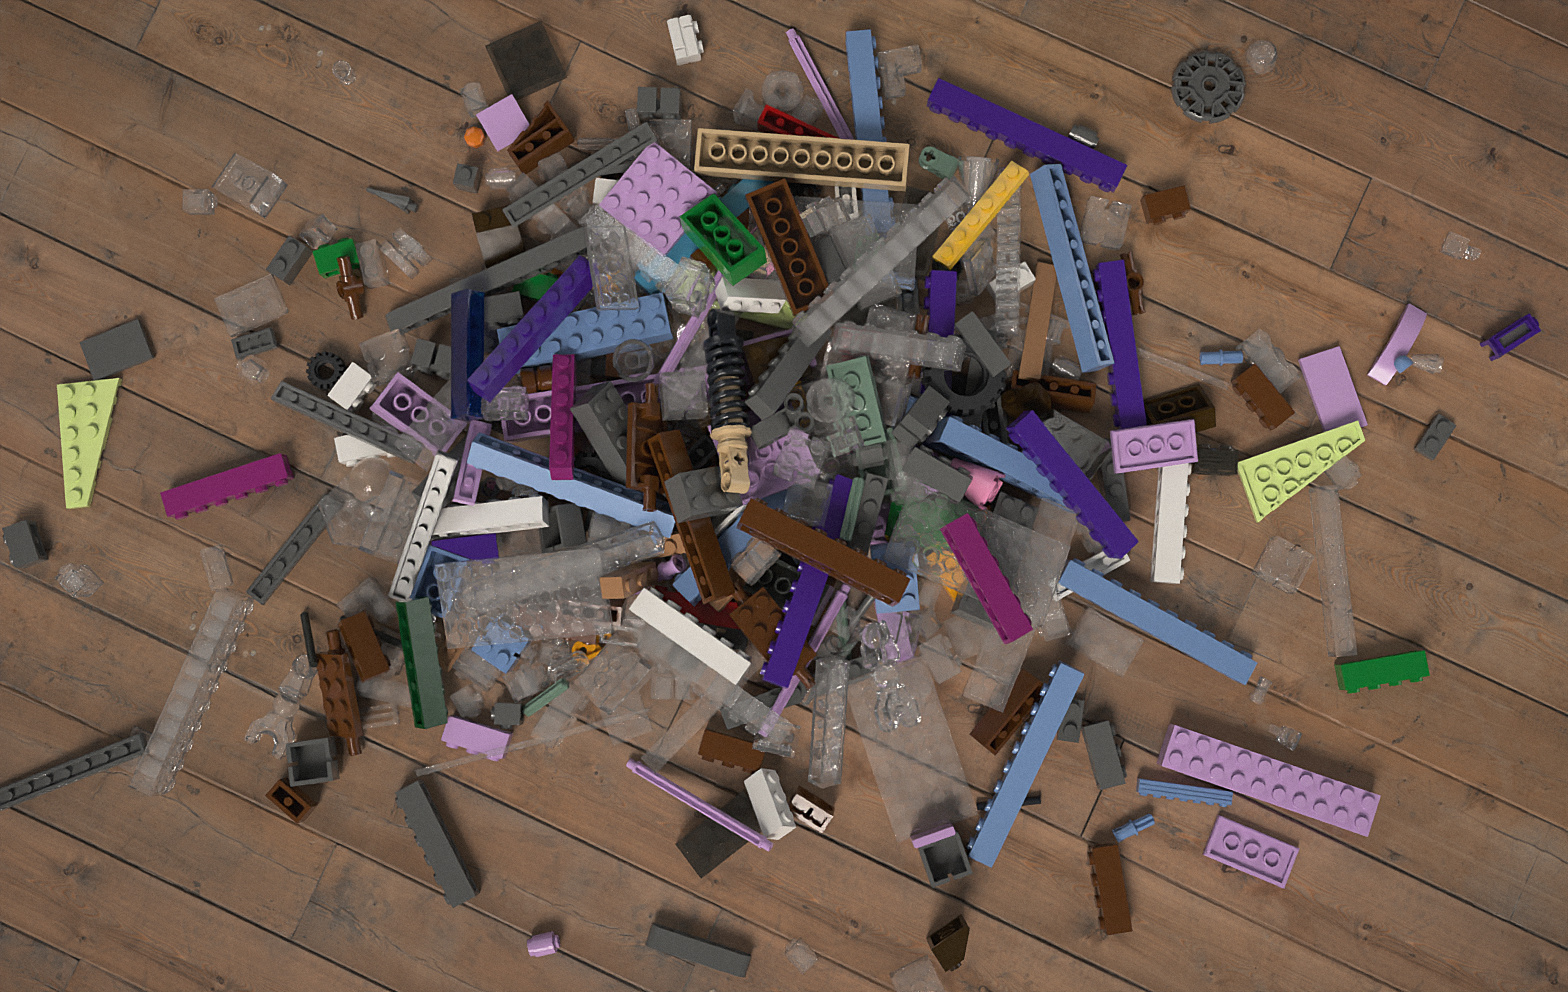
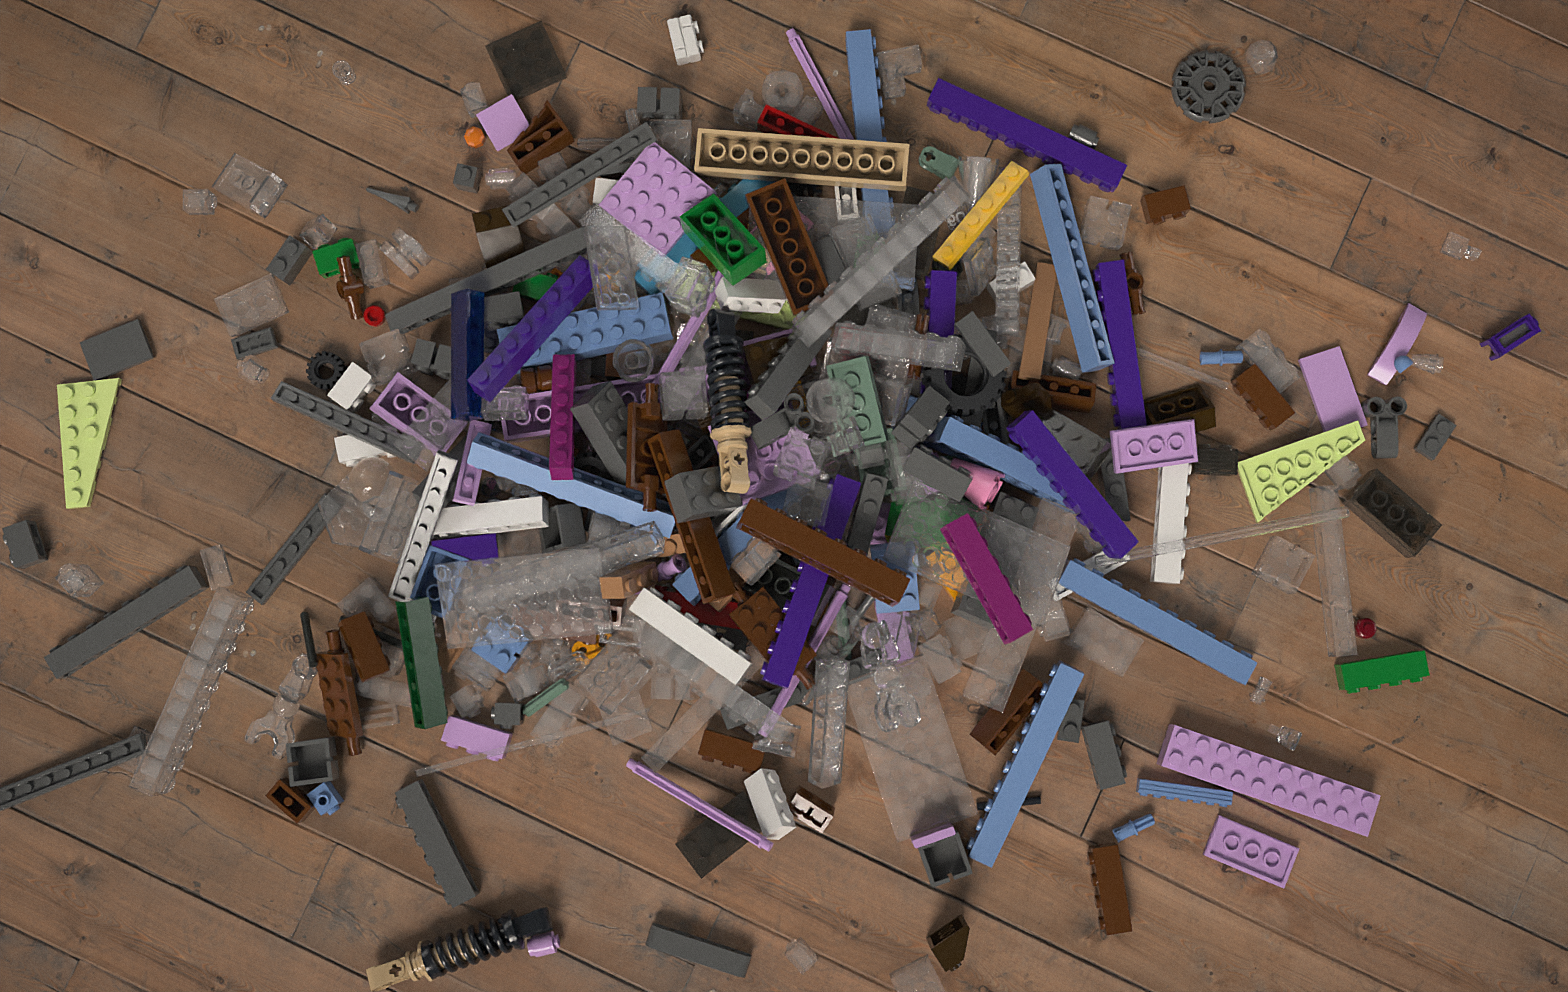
magenta brick [160,453,294,520] -> none
clear brick [800,196,851,237] -> none
sand green axle [840,477,865,541] -> none
none -> dark grey brick [44,565,209,679]
none -> medium blue brick [307,781,344,816]
none -> red tile [364,305,386,327]
none -> black piece [366,907,554,992]
none -> clear axle [1095,506,1350,567]
none -> clear smoke brick [1341,469,1442,558]
none -> dark red piece [1352,618,1377,639]
none -> dark grey piece [1361,396,1407,459]

